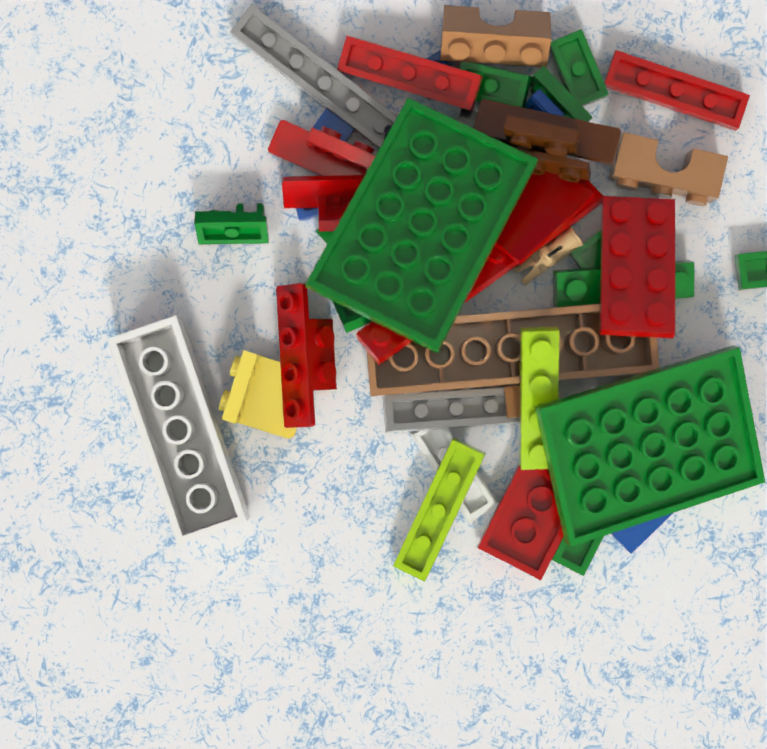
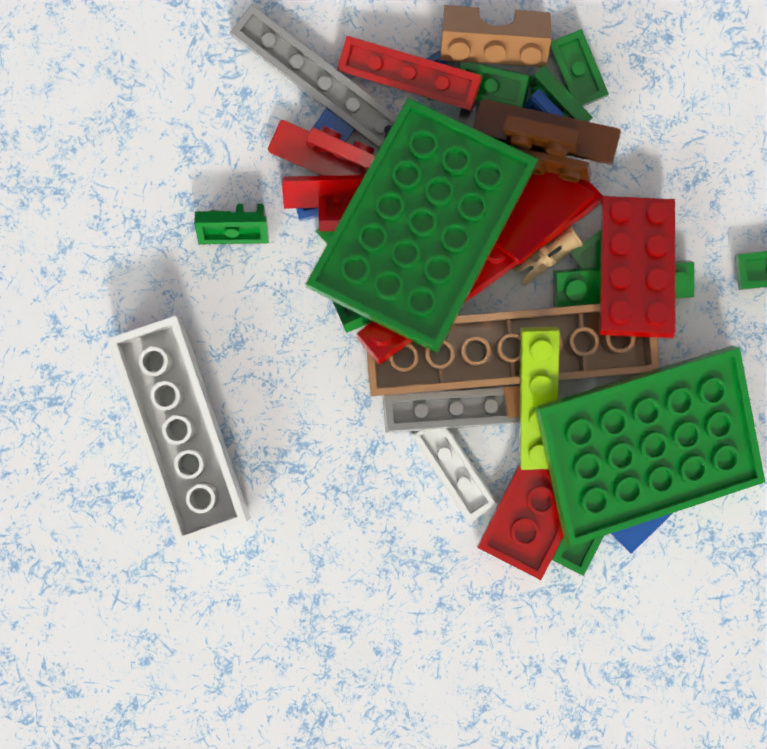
light yellow bracket [219,350,297,439] -> none
red bracket [276,283,337,428] -> none
lime plate [393,438,486,582] -> none
red plate [604,50,750,131] -> none
medium nougat arch [608,132,728,206] -> none

